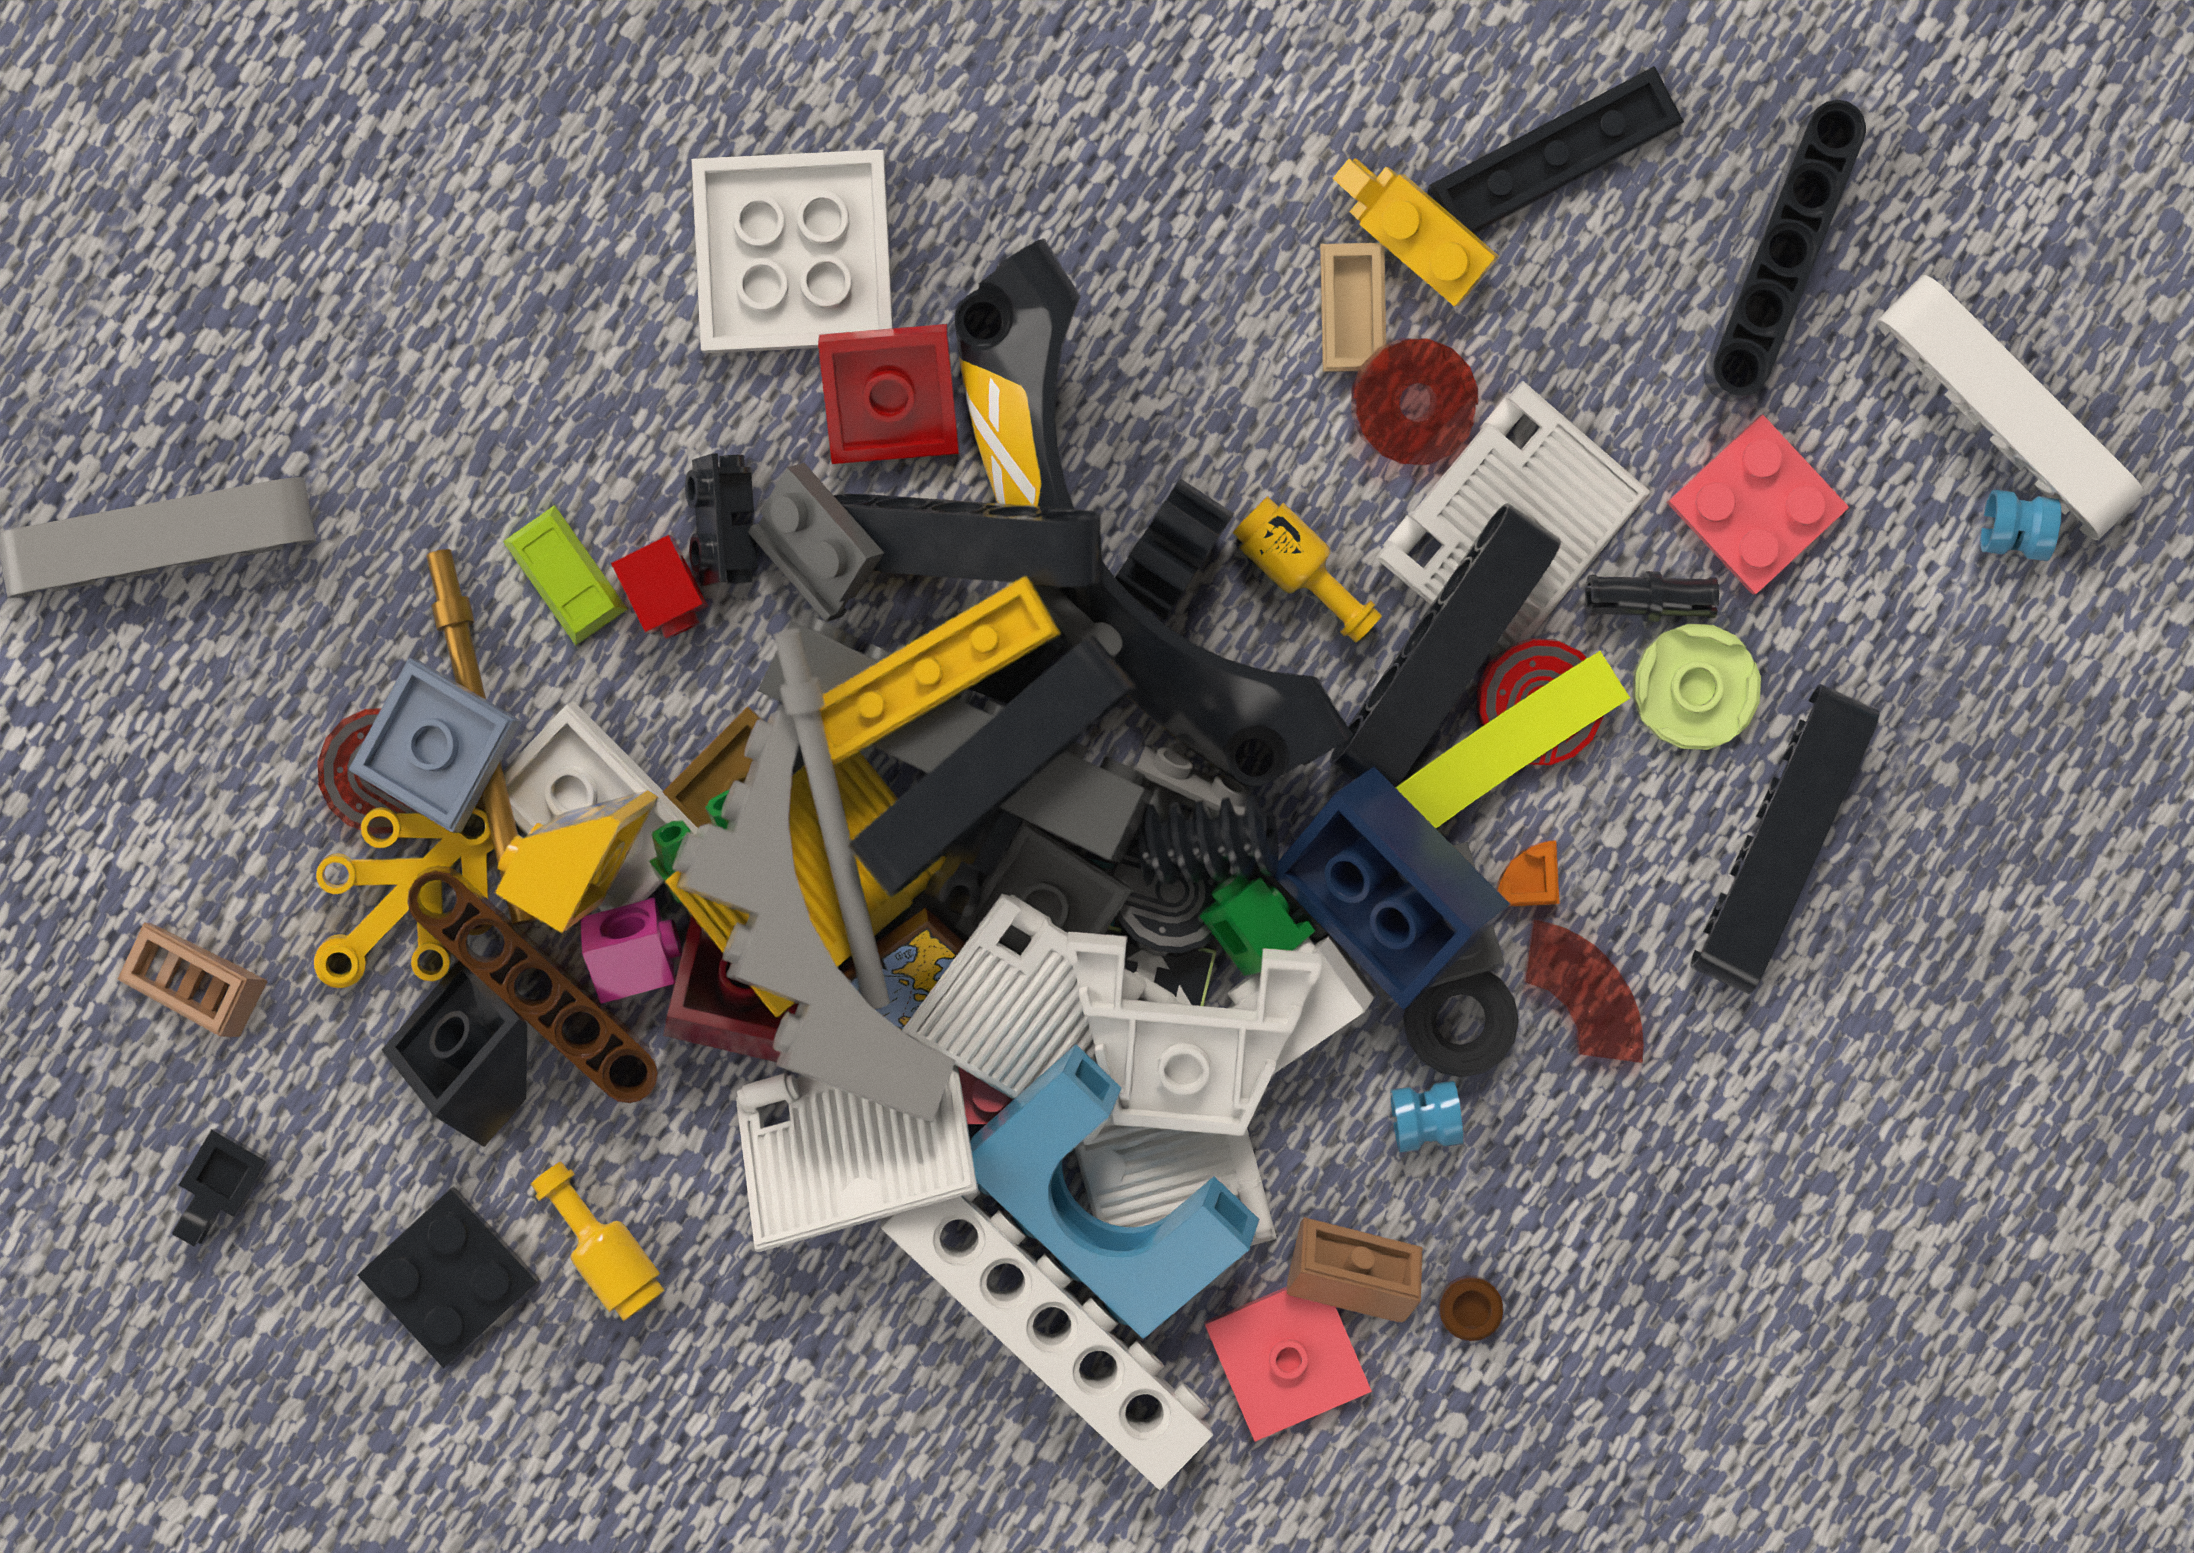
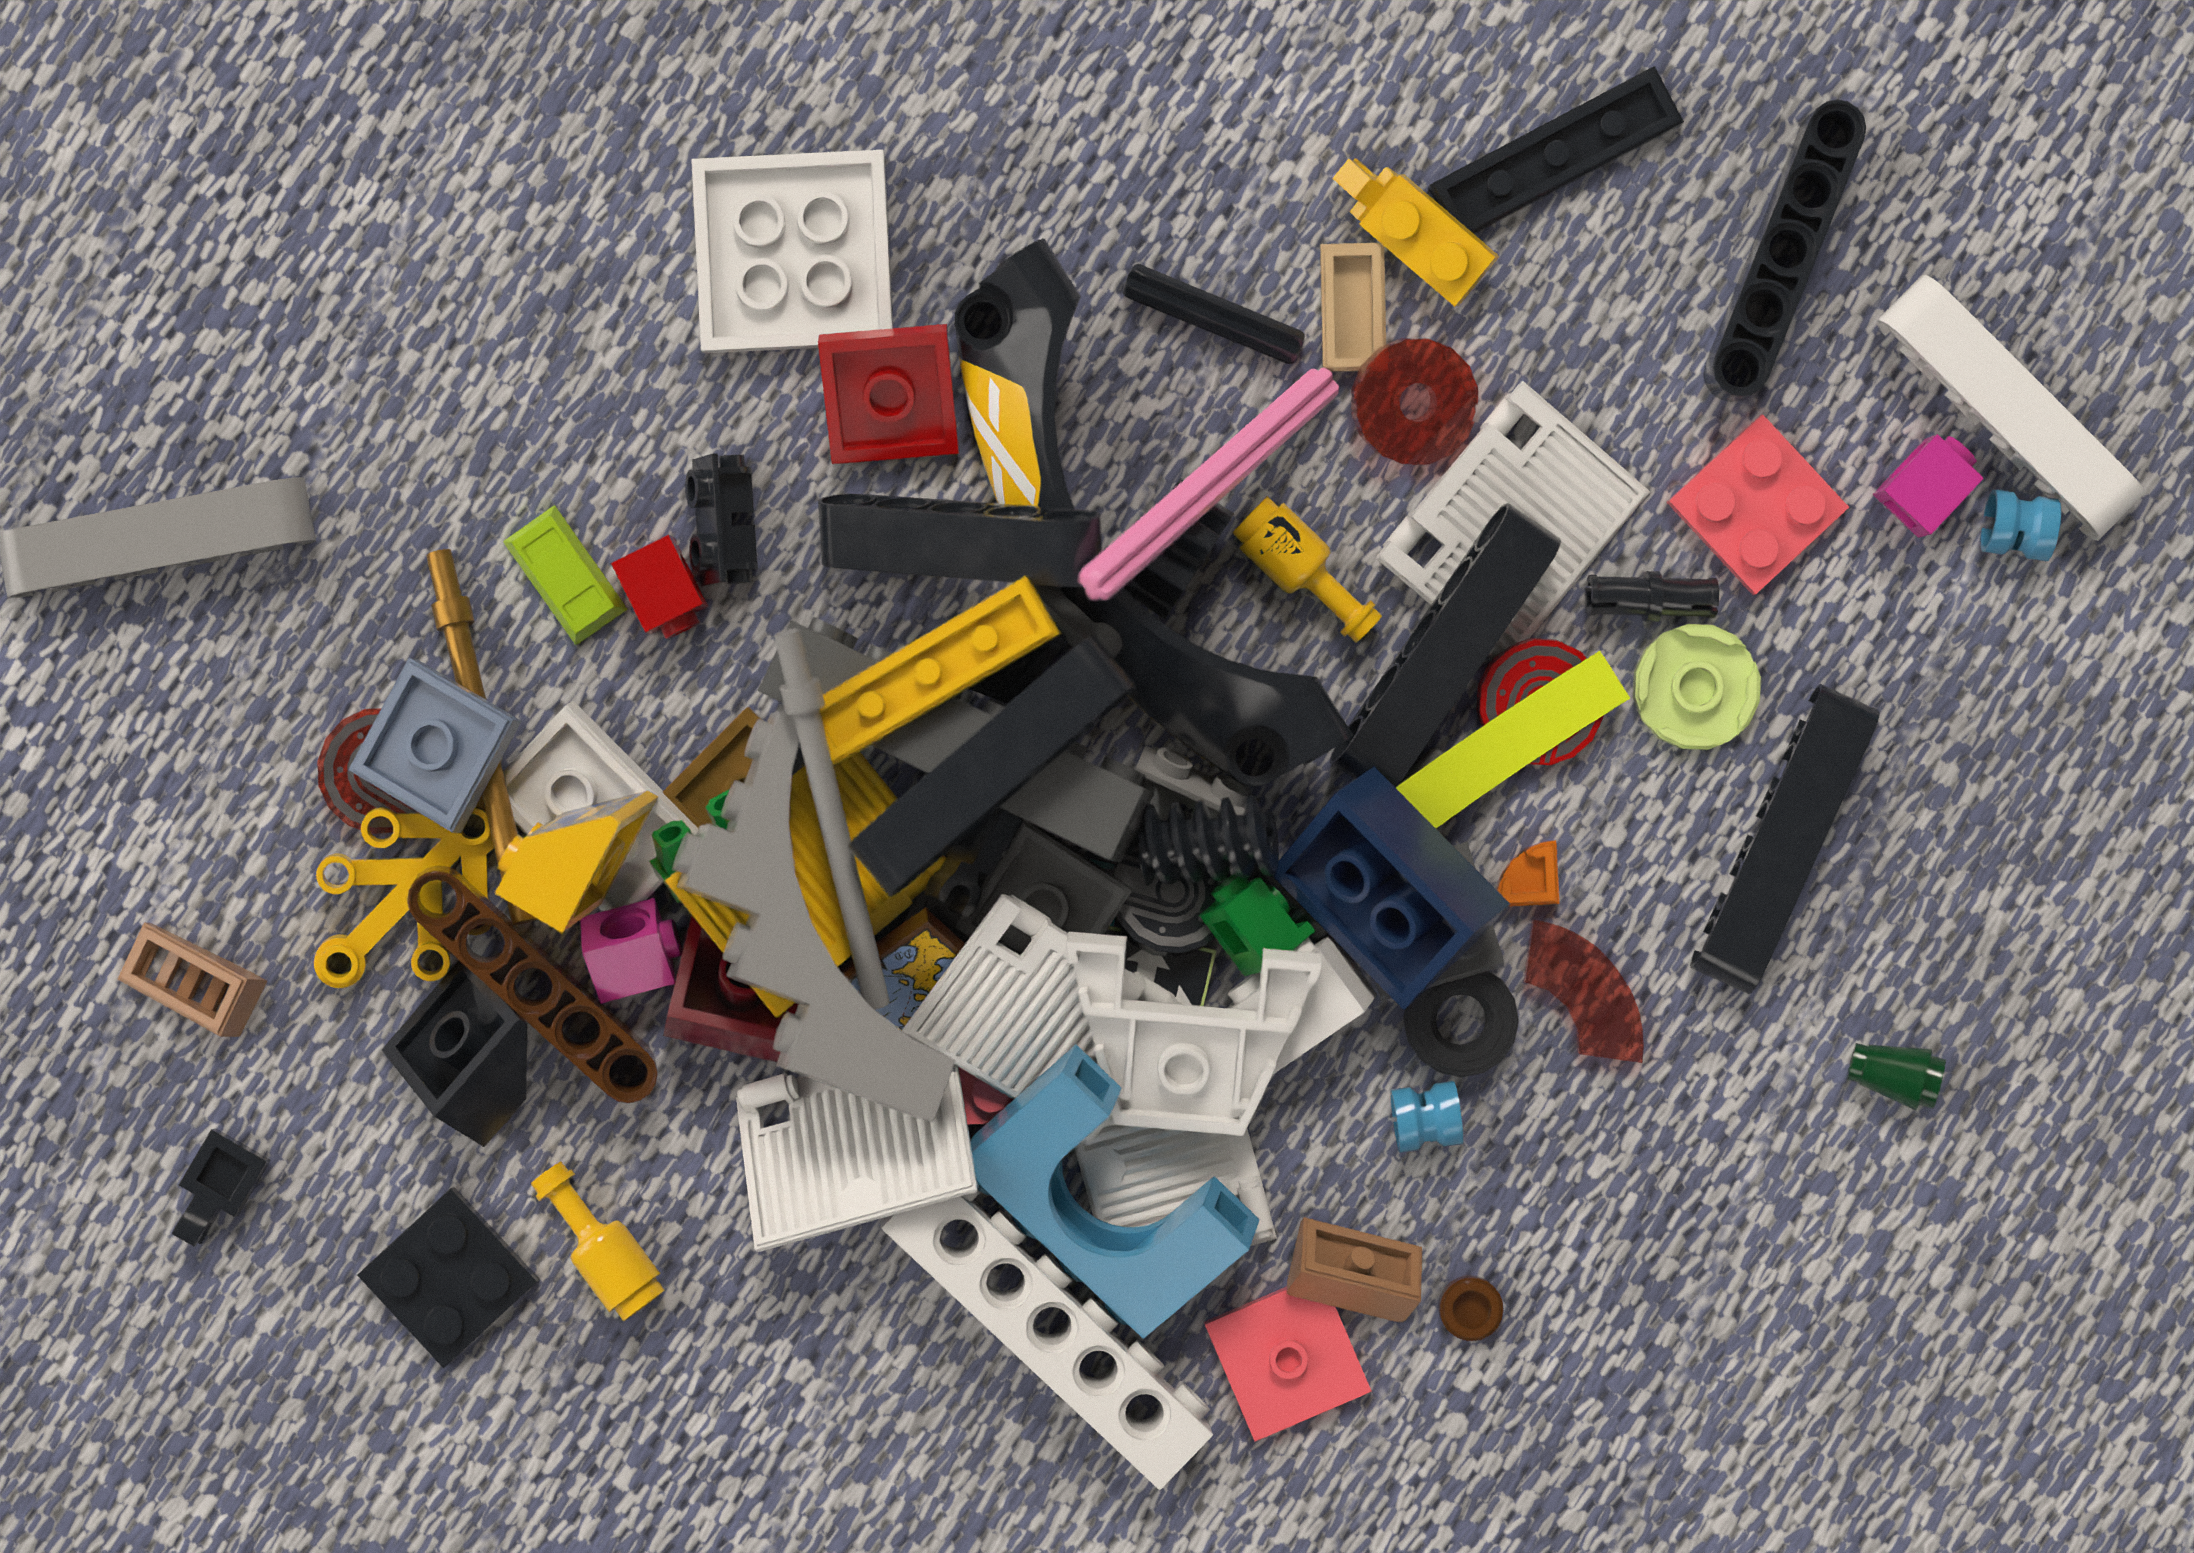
dark grey plate [748,463,884,622] -> none
none -> bright pink axle [1079,368,1339,600]
none -> black axle [1123,264,1305,364]
none -> dark green cone [1846,1043,1946,1111]
none -> dark pink brick [1872,434,1984,538]

